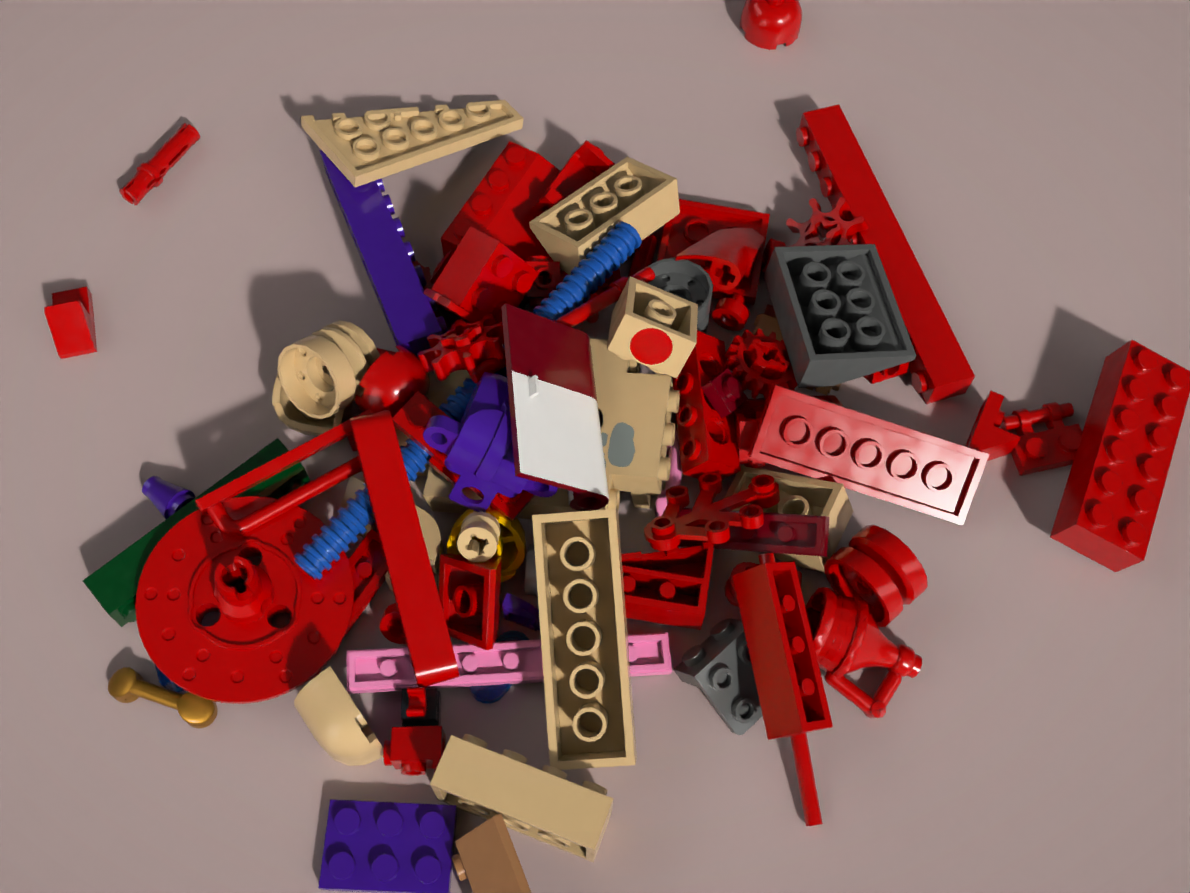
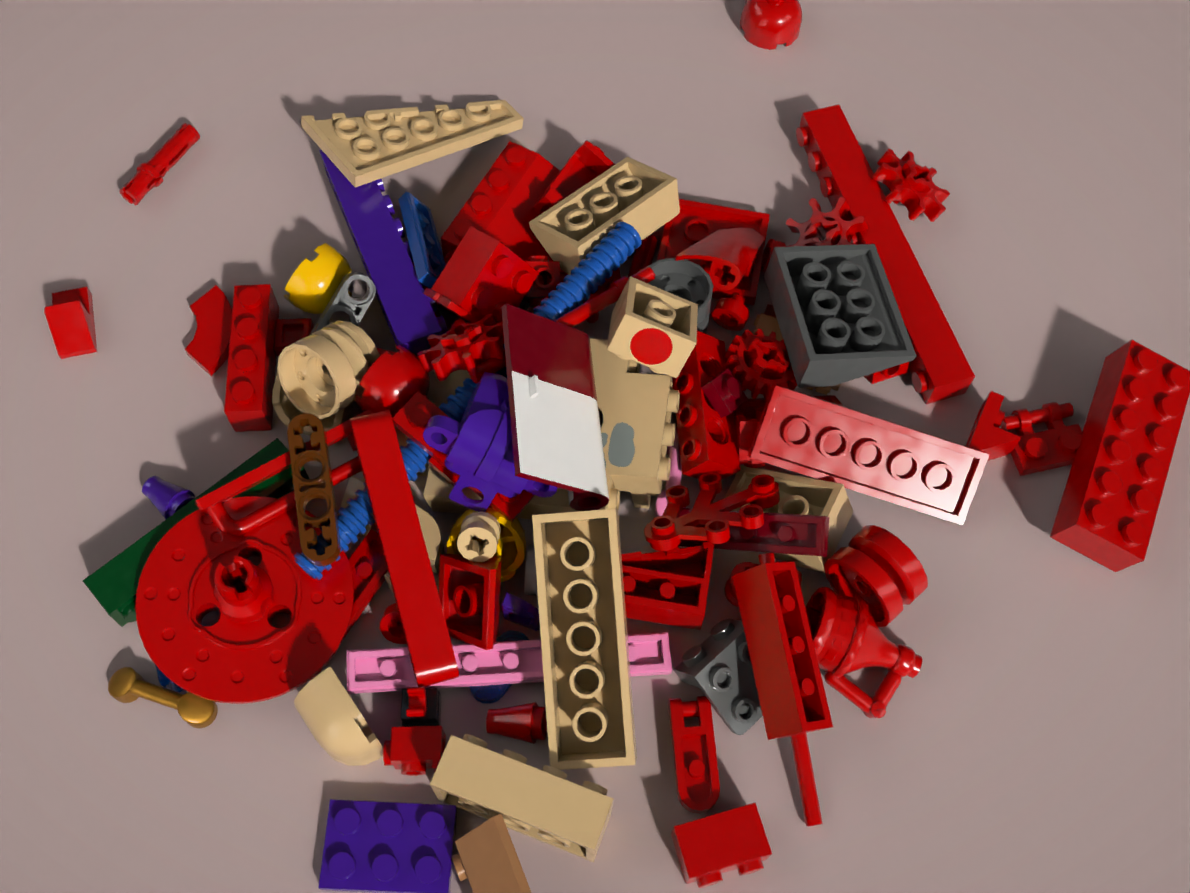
none -> red tile [185,285,232,376]
none -> red brick [224,284,279,432]
none -> red tile [274,318,314,356]
none -> yellow cylinder [284,243,352,314]
none -> reddish brown beam [287,413,341,566]
none -> dark grey beam [310,272,376,335]
none -> blue tile [398,192,446,292]
none -> red cone [486,702,547,744]
none -> red plate [668,696,720,814]
none -> red brick [671,803,772,888]
none -> red gear [872,149,950,222]

